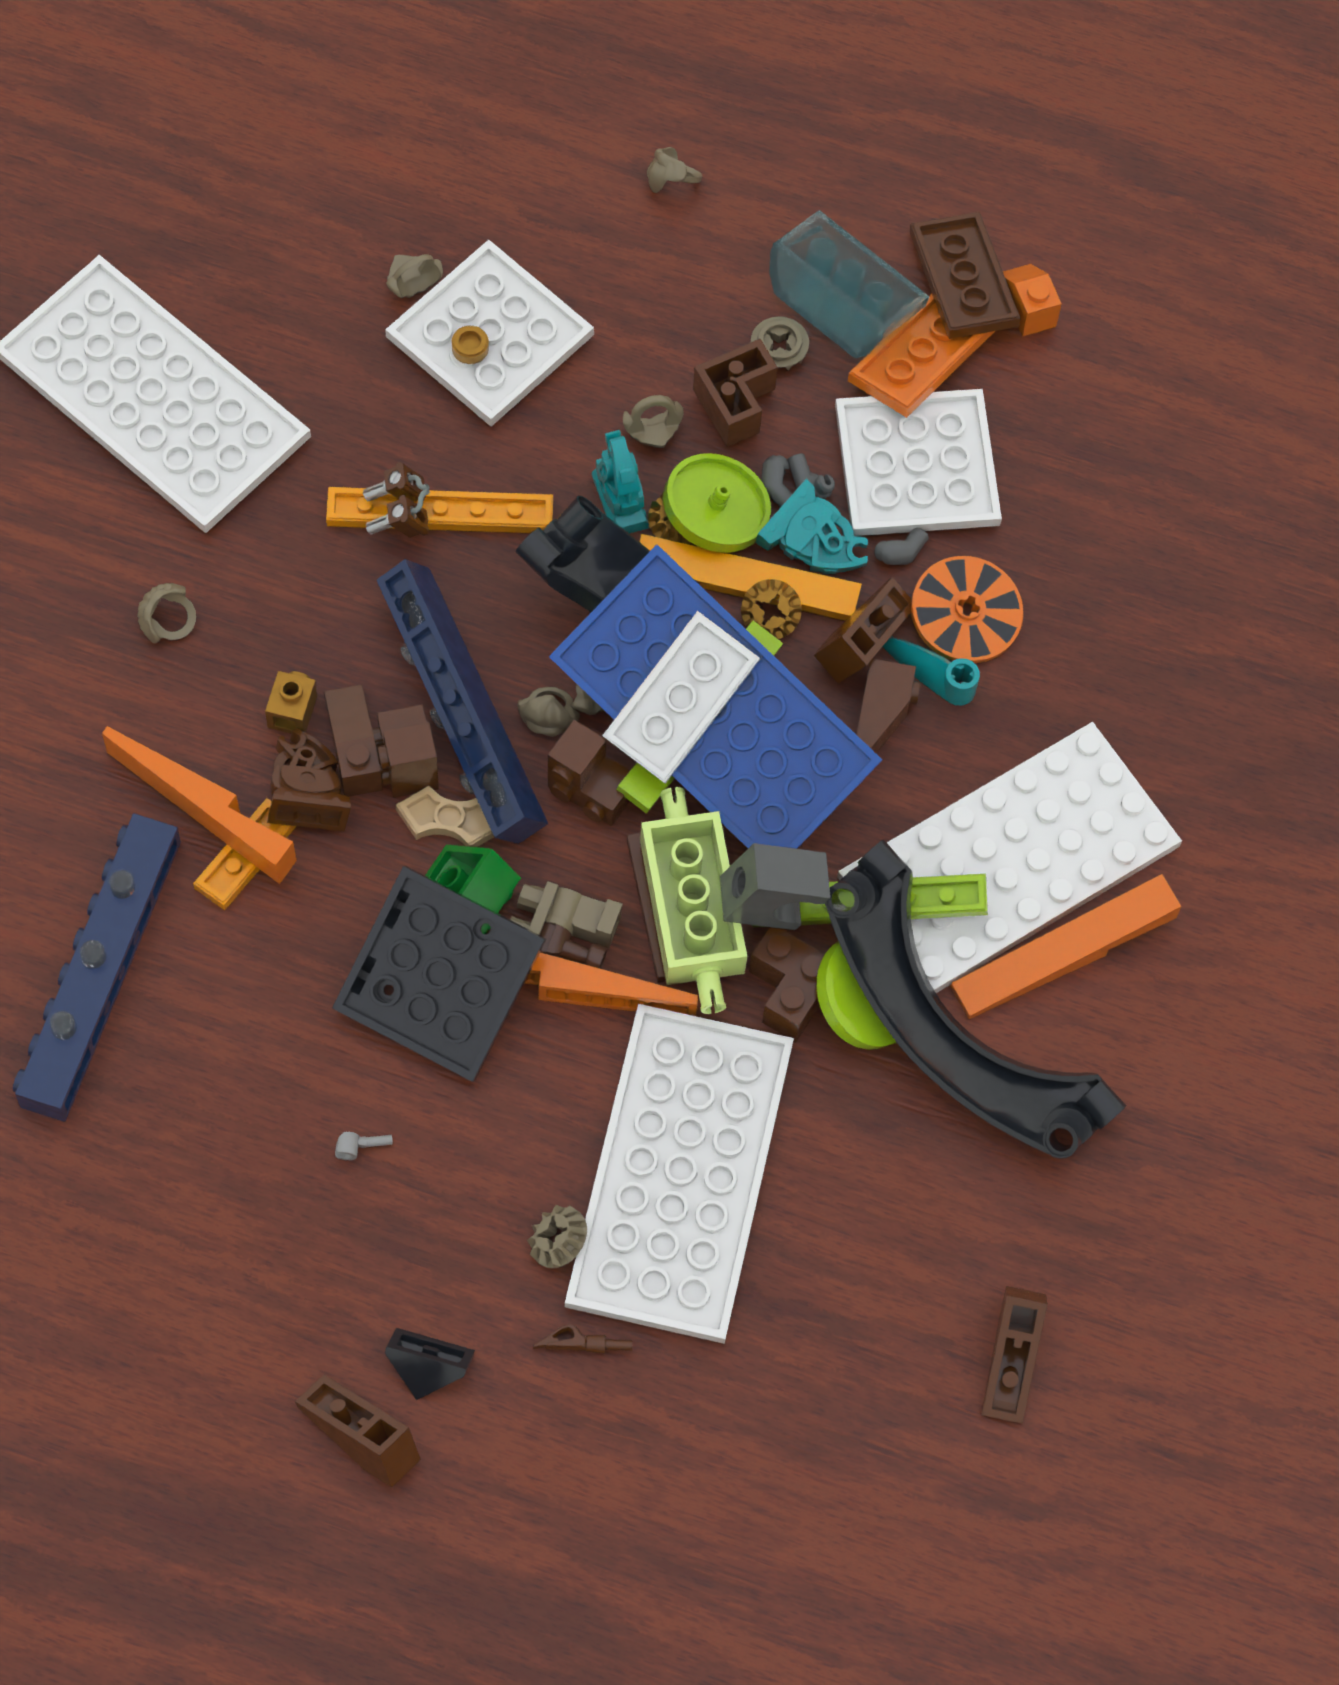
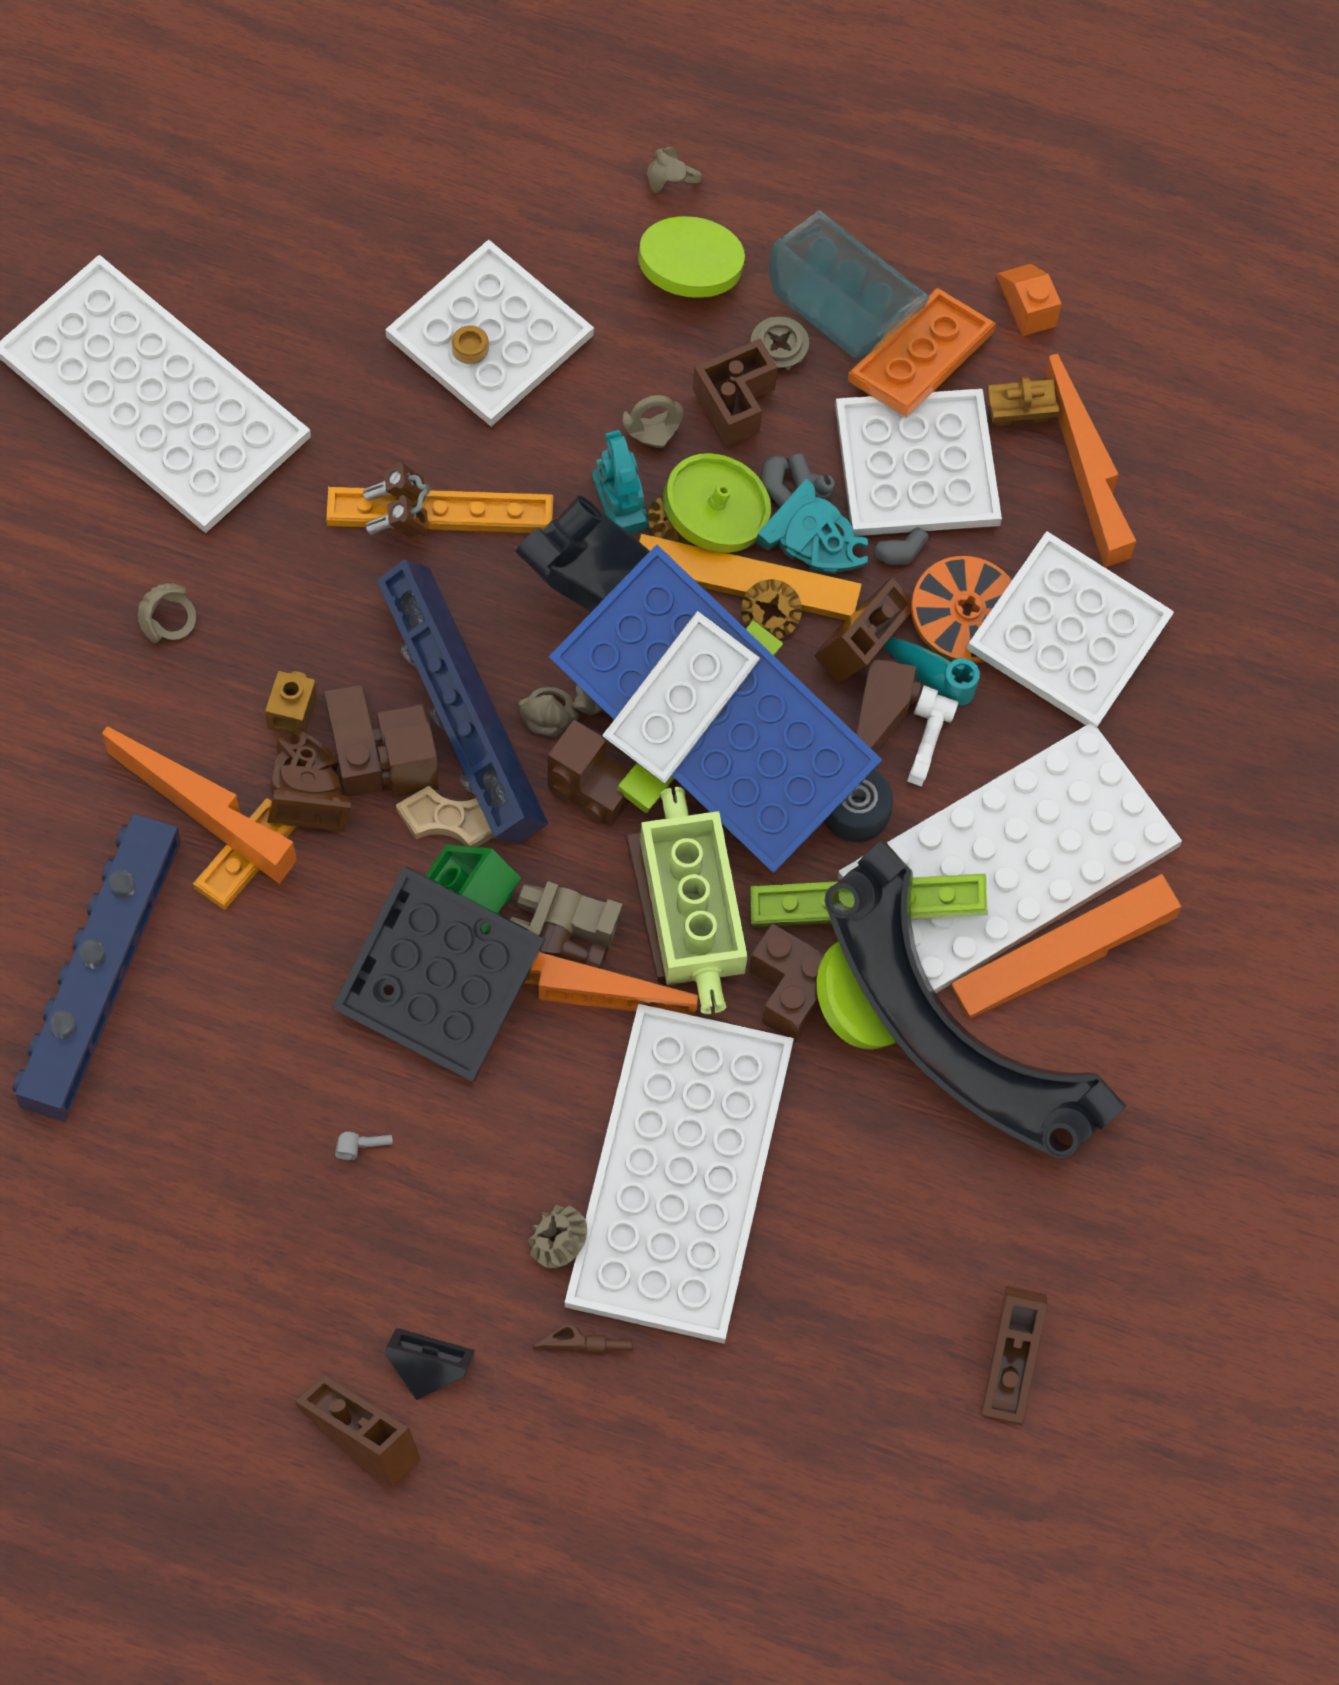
dark tan piece [386,254,443,298] -> none
dark grey piece [720,843,830,930] -> none
reddish brown tile [910,212,1021,339] -> none
none -> lime piece [638,216,745,298]
none -> black wheel [825,770,893,842]
none -> white brick [907,685,958,787]
none -> white plate [966,531,1174,728]
none -> pearl gold hips [987,376,1060,426]
none -> orange slope [1045,353,1136,568]

